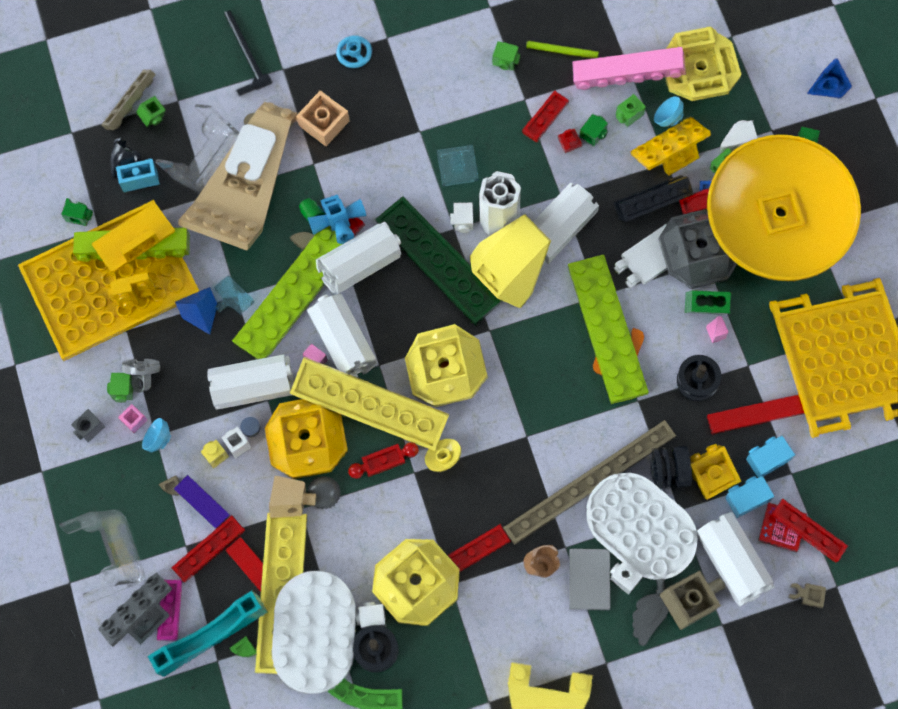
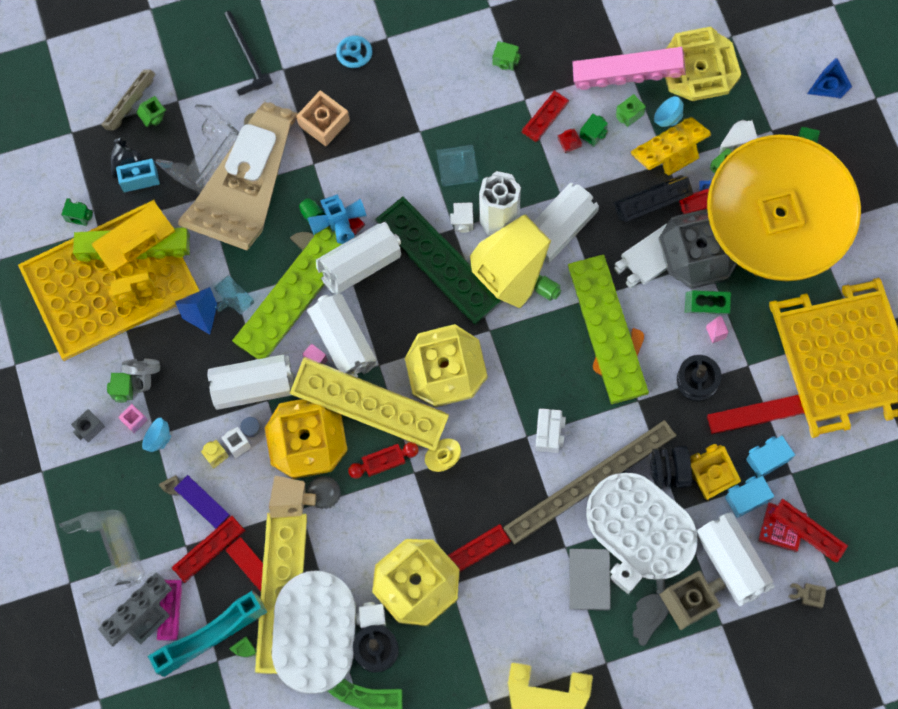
medium nougat hair [524,545,560,578] -> none
lime bar [526,41,599,59] -> none
none -> bright green brick [534,275,561,301]
none -> white brick [535,409,566,453]

